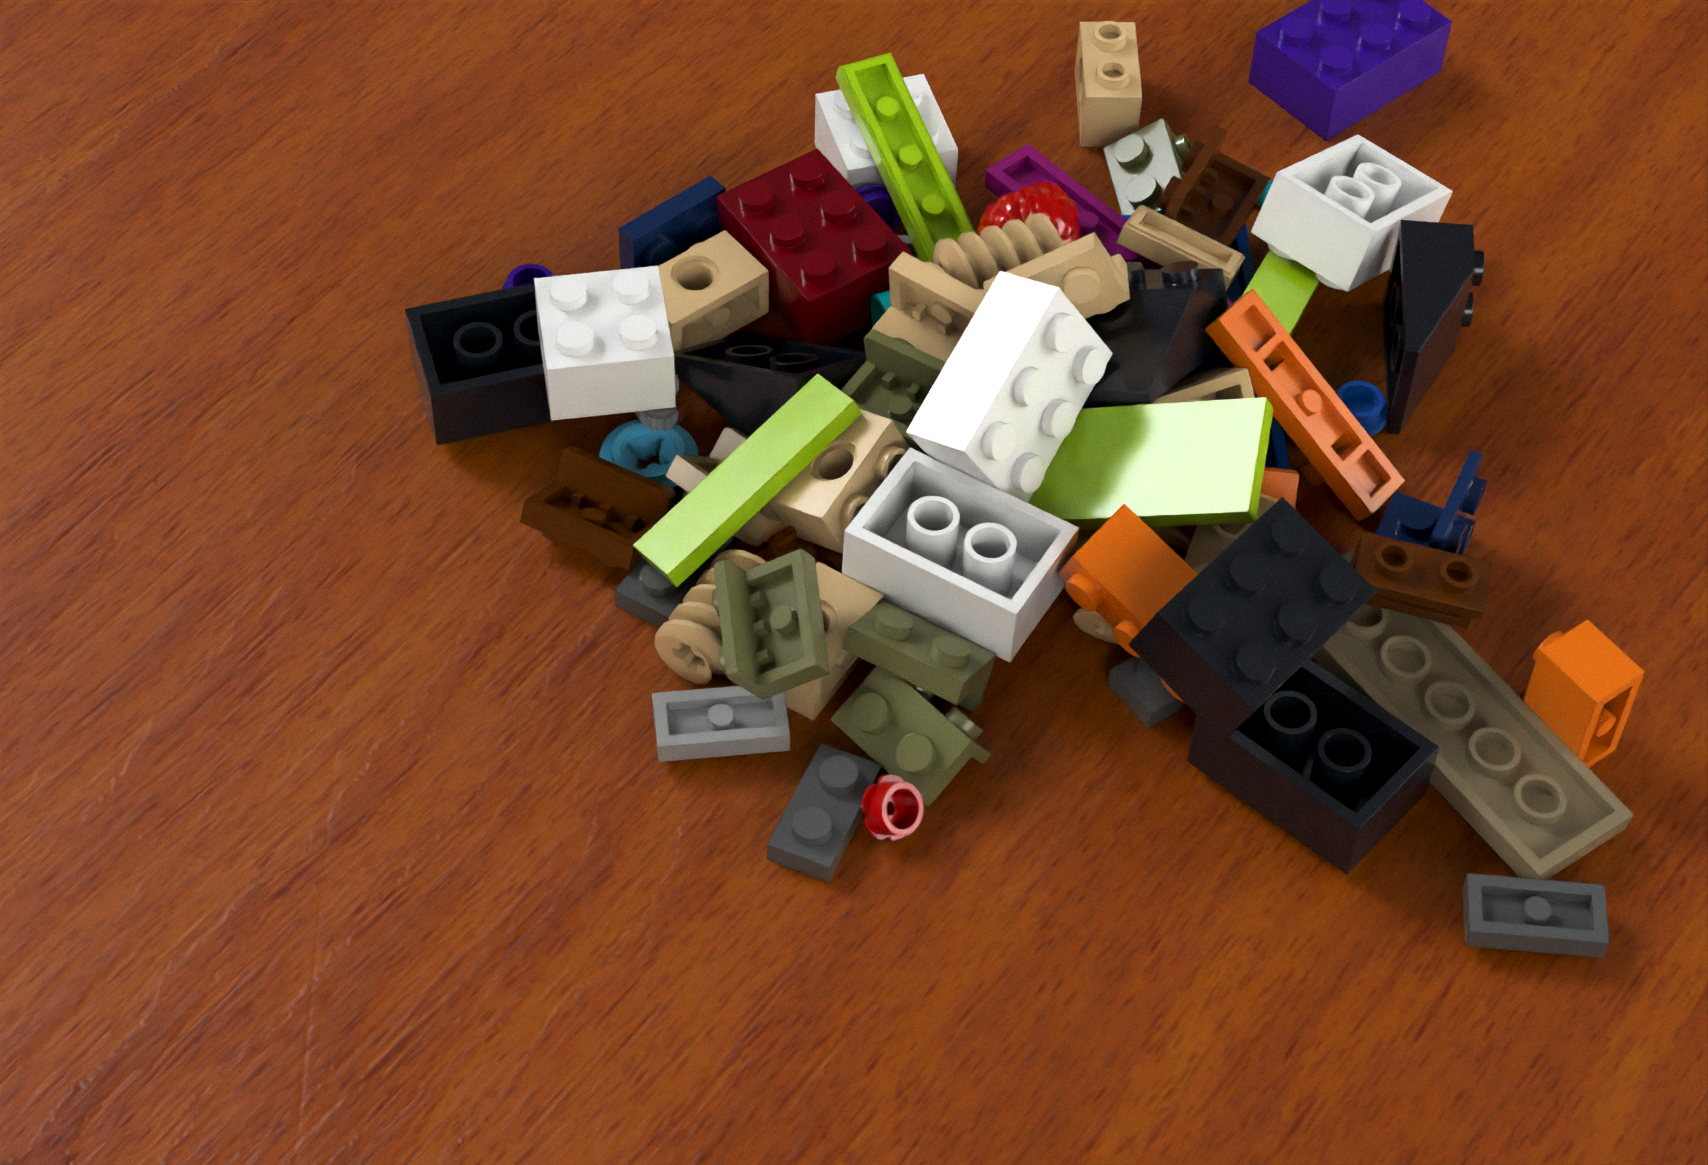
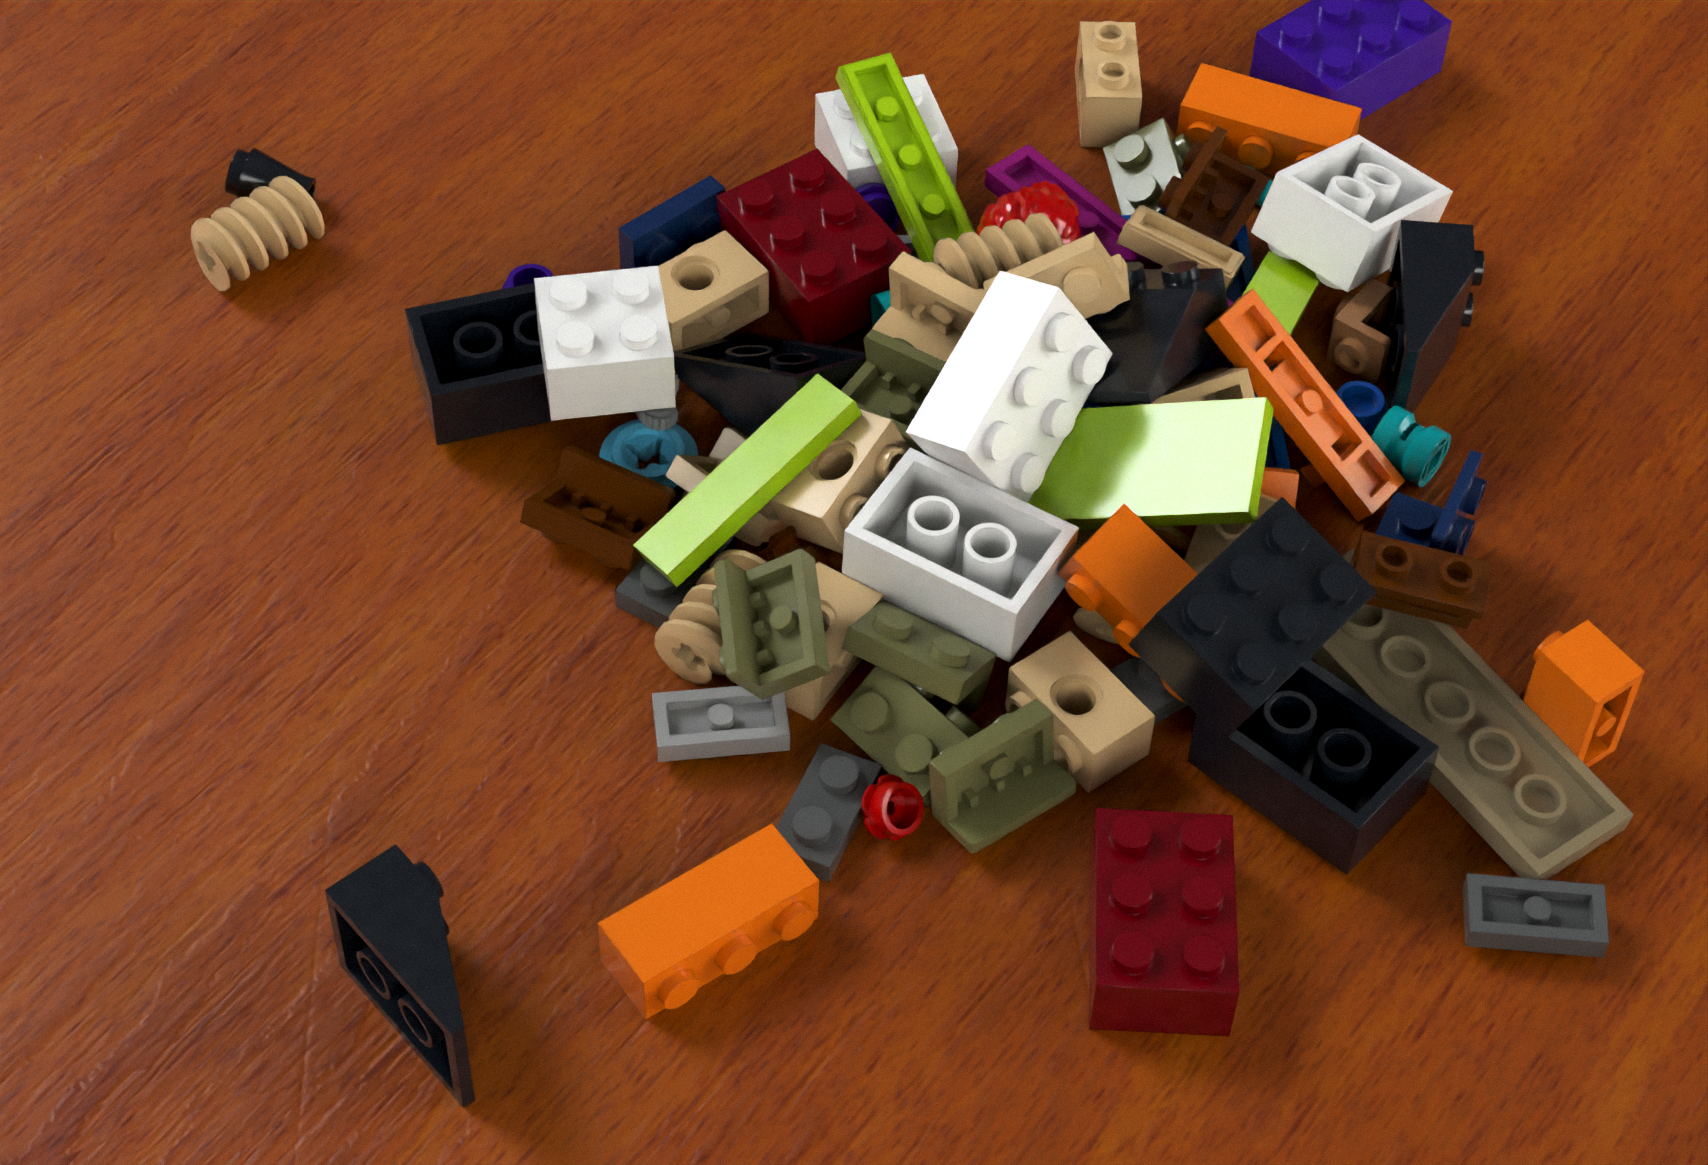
none -> tan piece [191,176,325,292]
none -> black cone [225,148,316,198]
none -> black slope [325,844,475,1108]
none -> orange brick [597,823,819,1019]
none -> olive bracket [929,699,1076,853]
none -> tan brick [1005,631,1155,793]
none -> dark red brick [1089,808,1240,1037]
none -> orange brick [1176,63,1362,175]
none -> medium nougat bracket [1326,278,1392,384]
none -> teal wheel [1371,405,1452,488]

